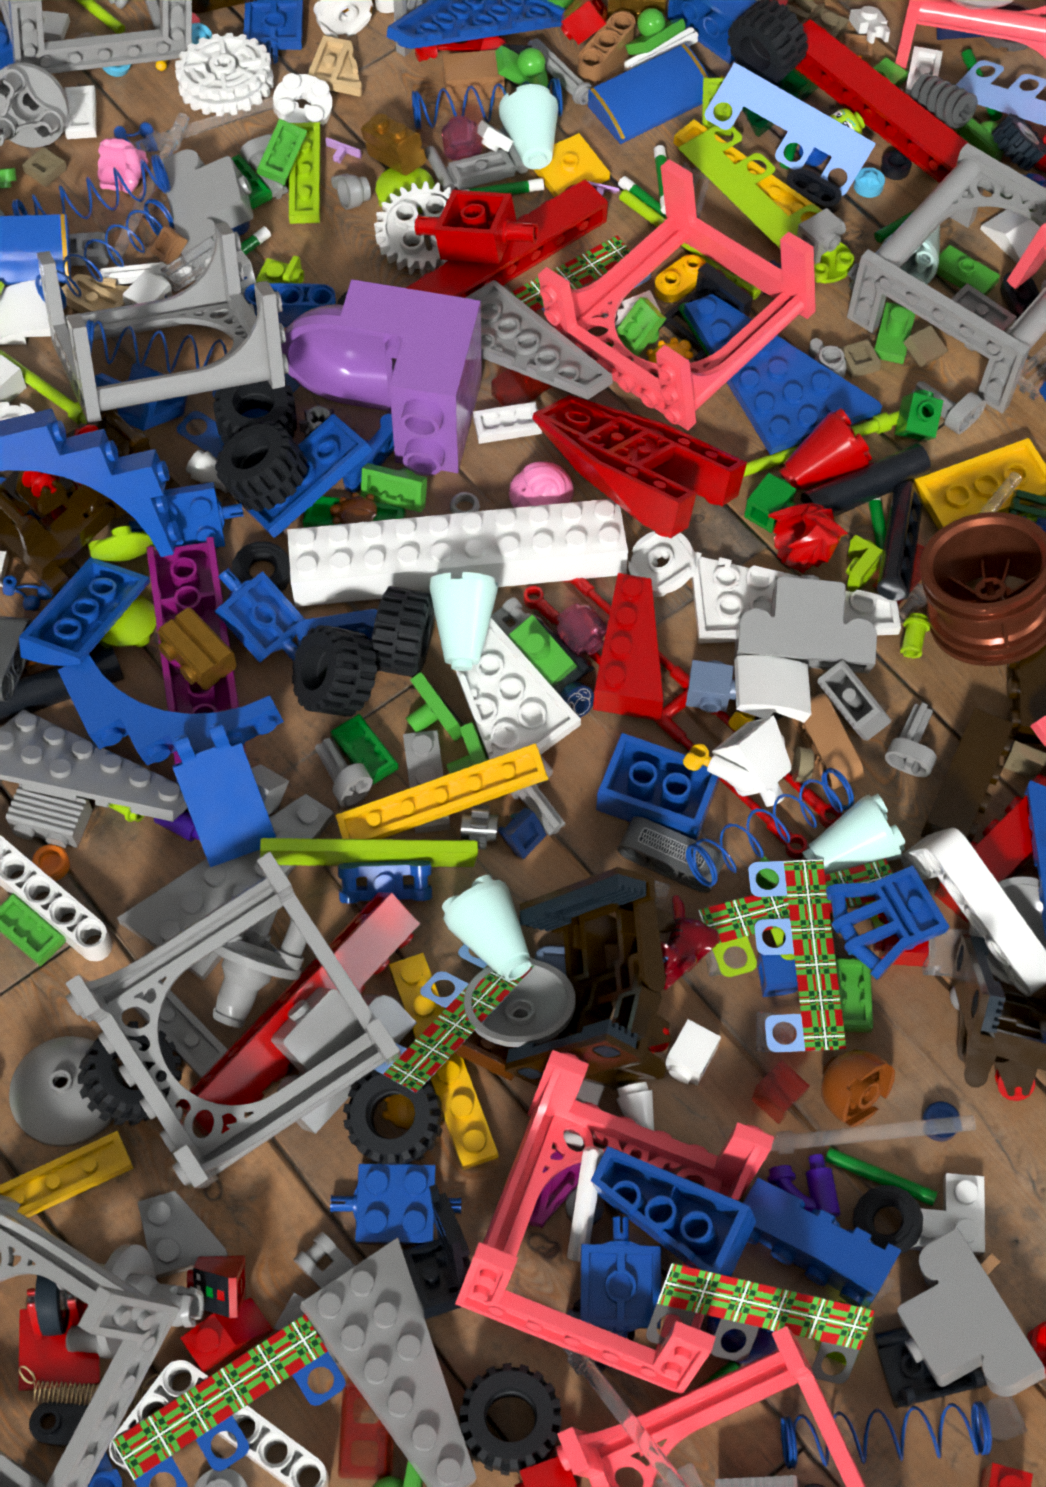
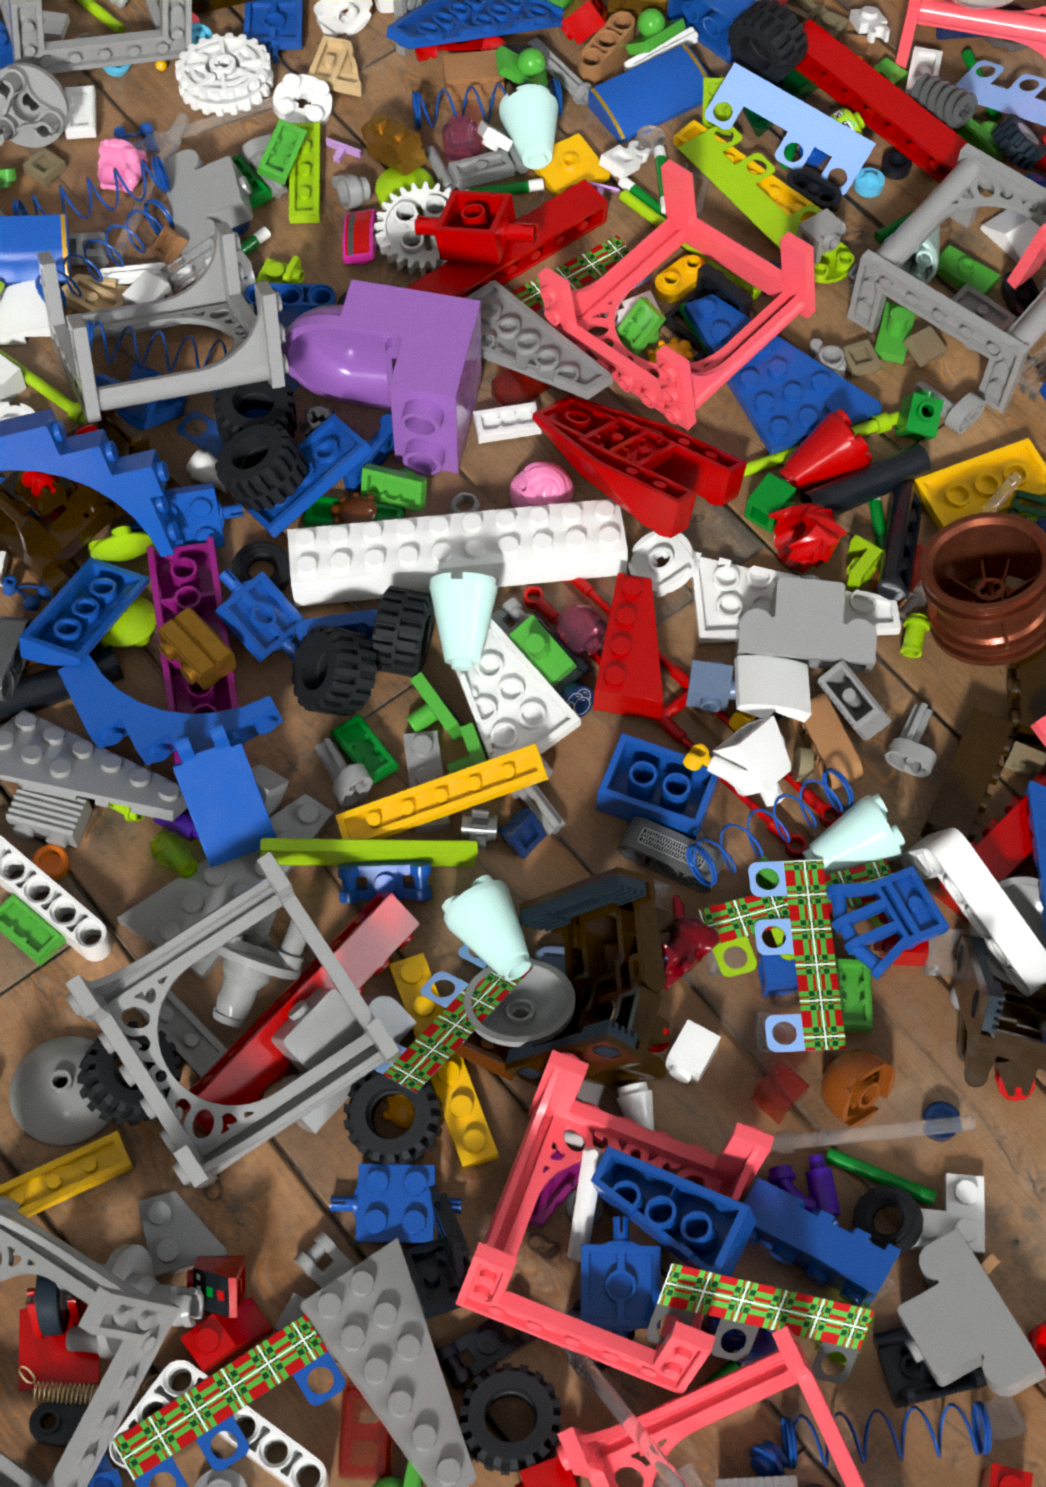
none -> clear neon green cone [150,831,198,879]
none -> slope [343,209,377,265]
none -> black plate [436,1318,538,1390]
none -> white plate [599,140,650,180]
none -> clear tile [636,125,666,155]
none -> blue plate [750,1440,788,1477]

